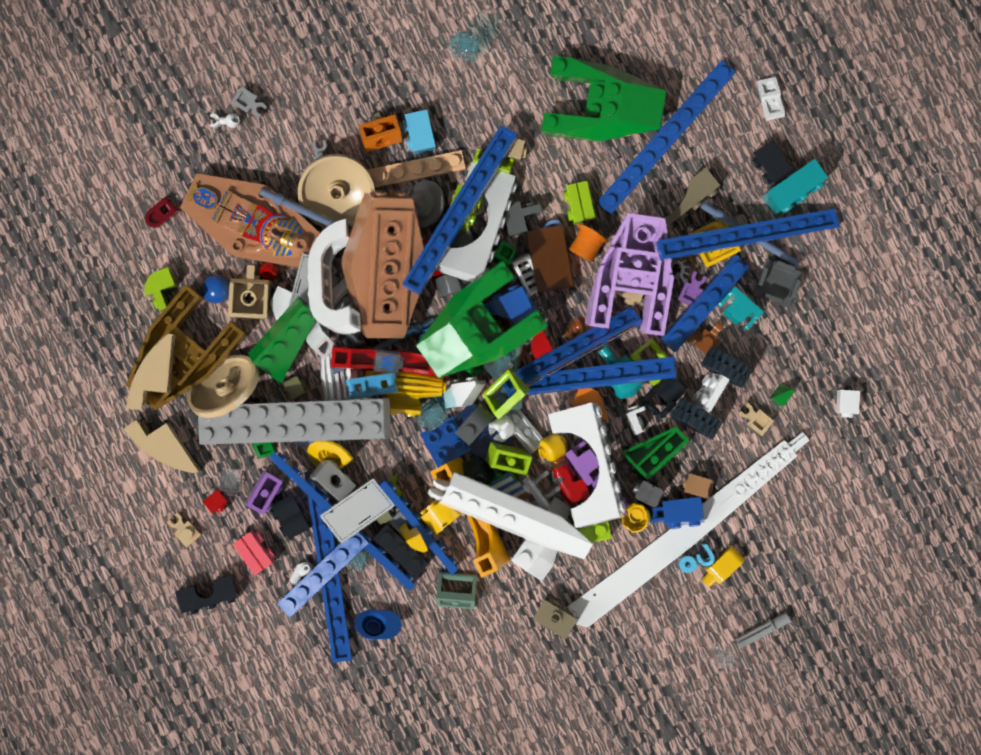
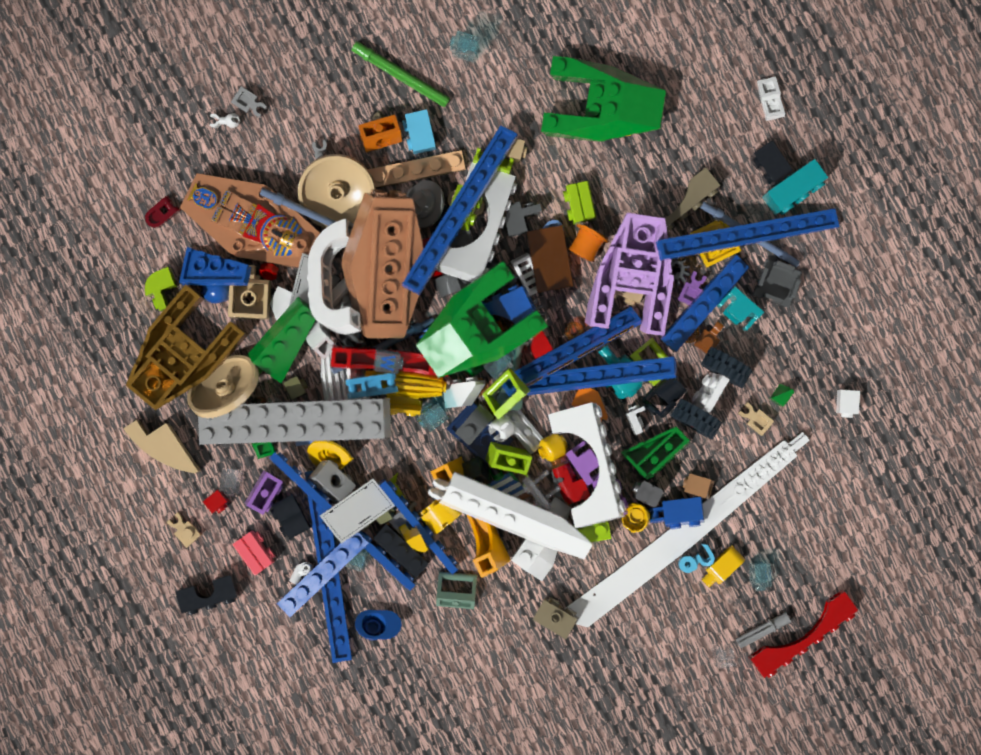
tan slope [126,334,176,410] -> none
blue hinge [420,416,471,468] -> none
green slope [492,240,517,267] -> none
blue plate [596,60,736,216] -> none
none -> blue wing [179,247,252,286]
none -> bright green axle [351,41,450,107]
none -> red arch [748,590,858,678]
none -> clear light blue brick [749,562,772,591]

